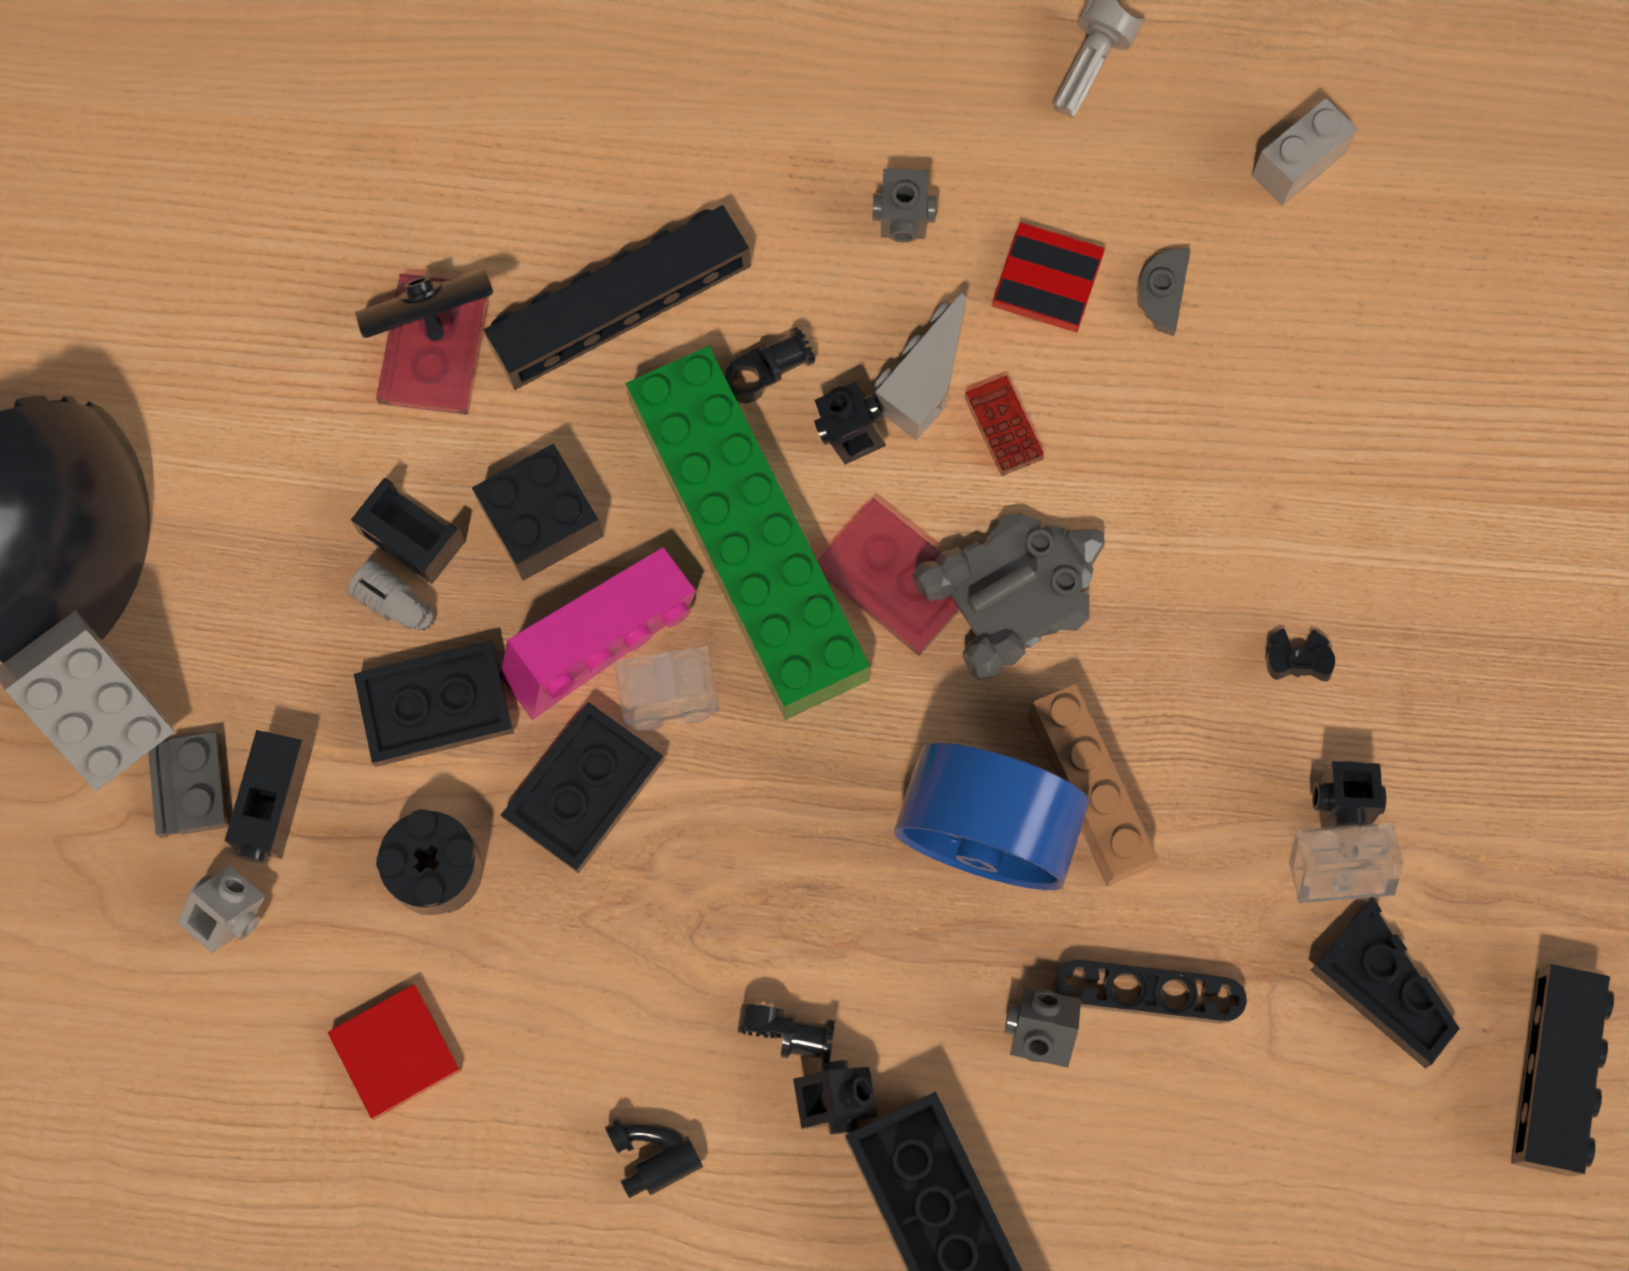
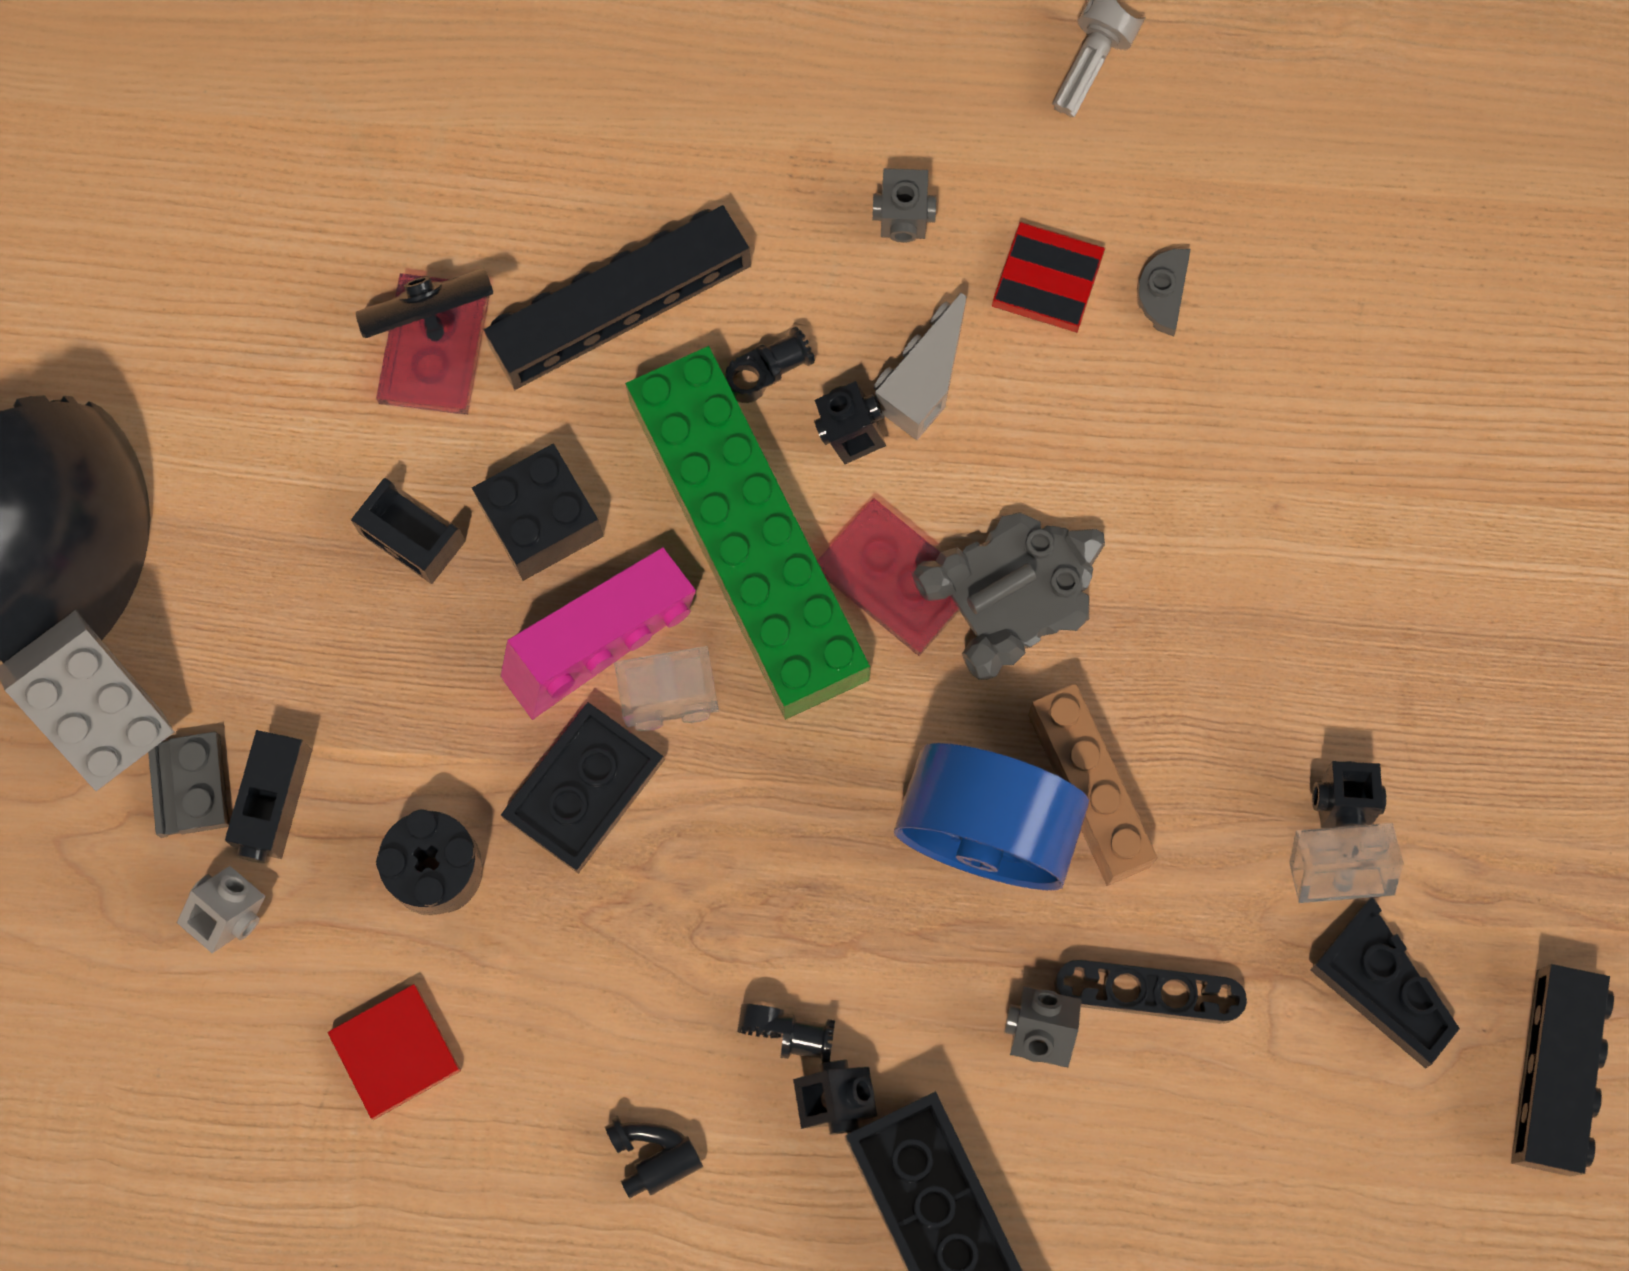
light grey hinge [348,560,436,631] -> none
black plate [354,640,514,767] -> none
clear red tile [964,375,1044,477] -> none
light grey brick [1252,98,1357,206] -> none
black piece [1266,629,1335,682] -> none

